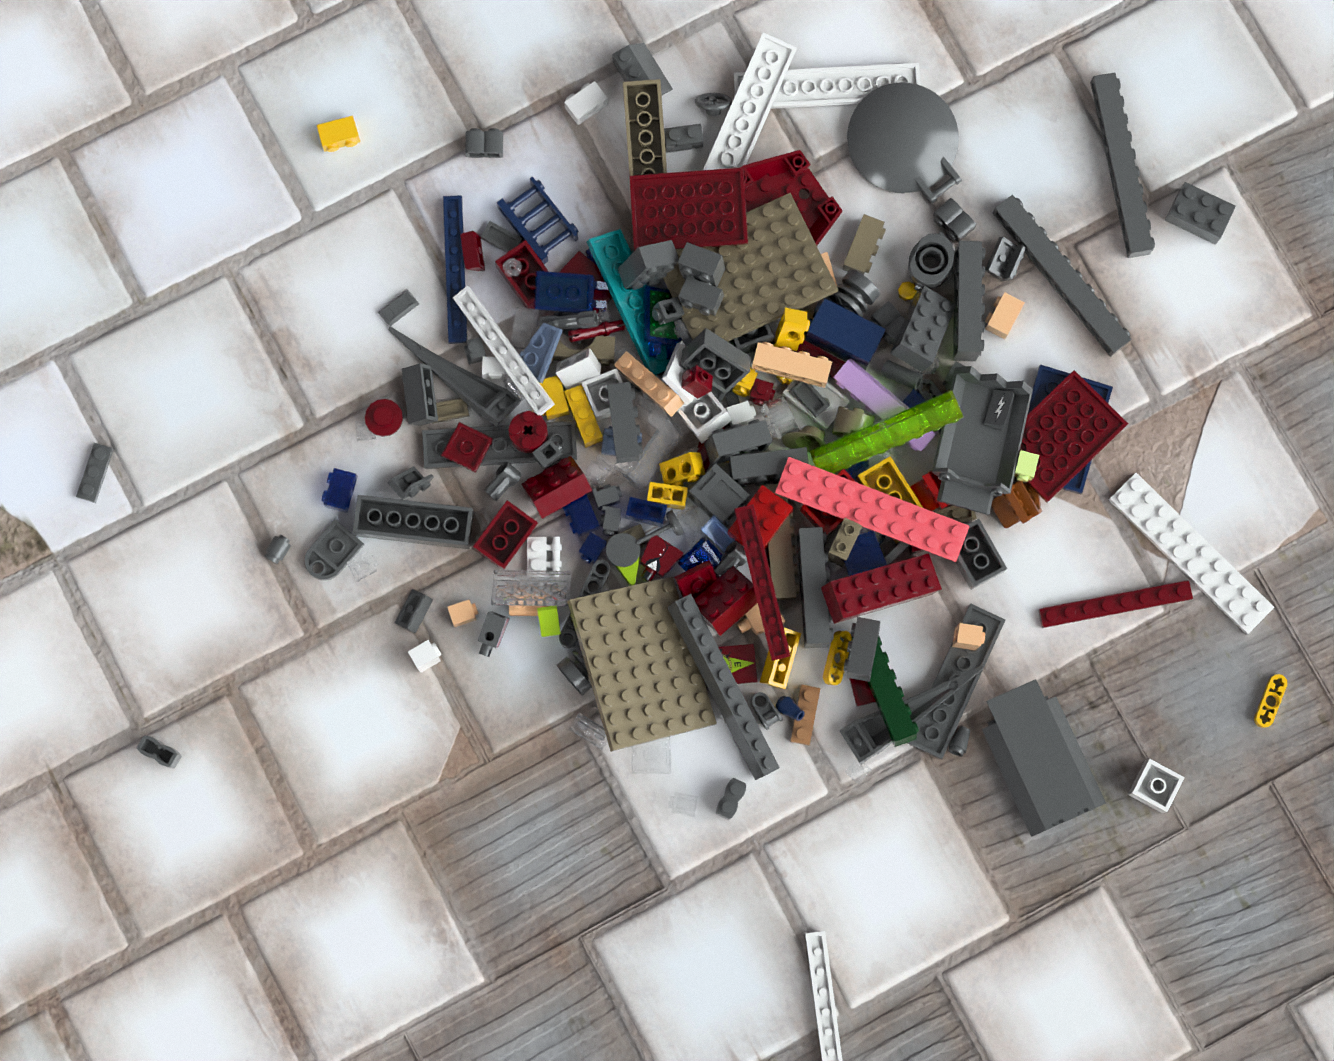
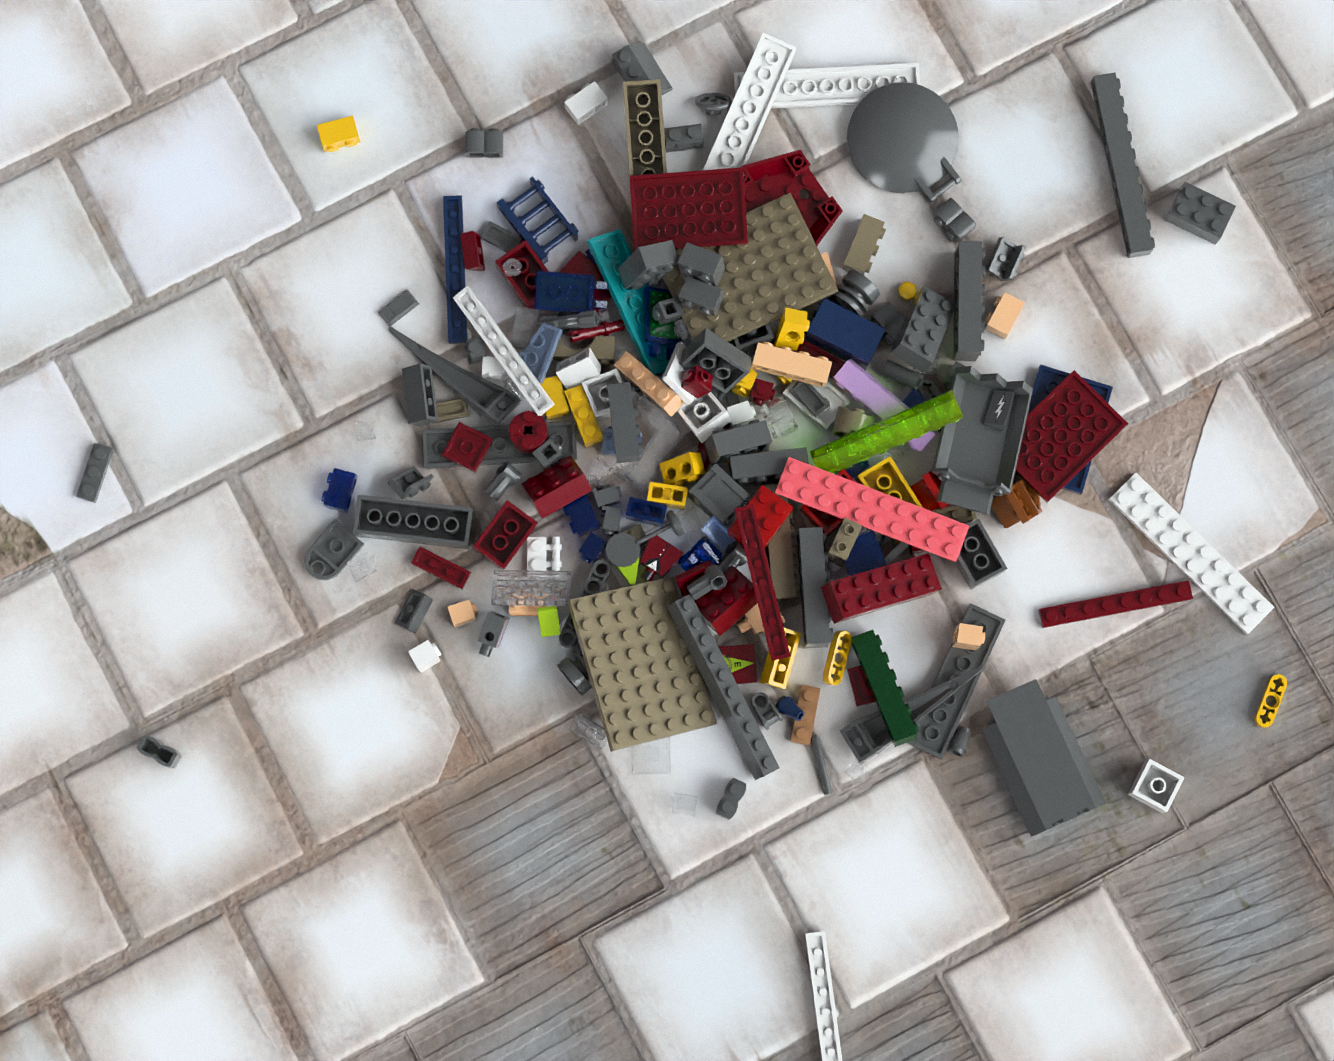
dark grey brick [264,534,291,564] -> none
dark red piece [365,399,403,437] -> none
dark tan piece [782,425,827,454] -> none
dark grey brick [844,617,880,682] -> none
dark grey piece [908,231,954,291] -> none
dark grey brick [993,194,1132,357] -> none
yellowish green brick [1014,450,1039,482] -> none
none -> dark red plate [411,546,471,590]
none -> dark grey piece [687,565,727,600]
none -> dark grey bar [812,736,832,795]

